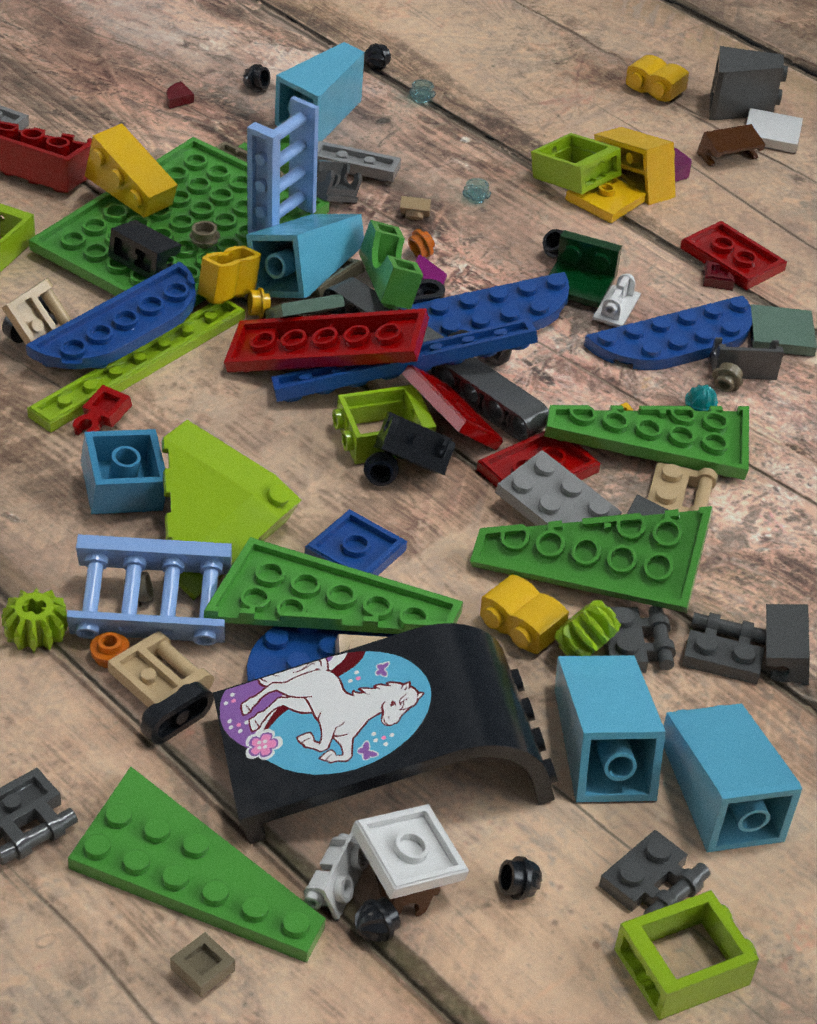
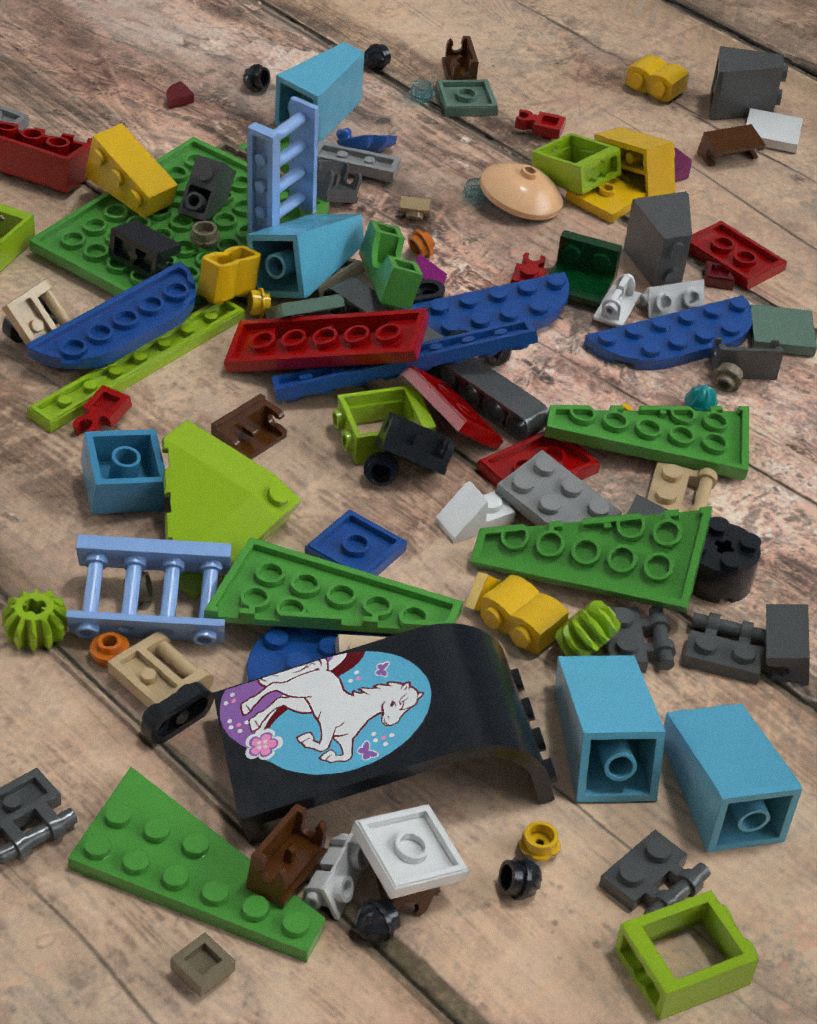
black plate [542,229,564,259] -> none
none -> dark grey slope [178,155,236,221]
none -> reddish brown hinge [211,393,287,460]
none -> reddish brown hinge [246,803,328,908]
none -> blue arm [336,128,397,153]
none -> sand green tile [435,79,498,117]
none -> white slope [435,481,515,544]
none -> reddish brown hinge [442,36,479,80]
none -> yellow tile [465,572,502,611]
none -> light nougat dish [479,162,563,220]
none -> red plate [511,252,546,283]
none -> red plate [515,109,566,139]
none -> yellow plate [519,821,561,861]
none -> dark grey slope [623,191,692,287]
none -> white hinge [639,279,705,318]
none -> black brick [692,516,761,603]

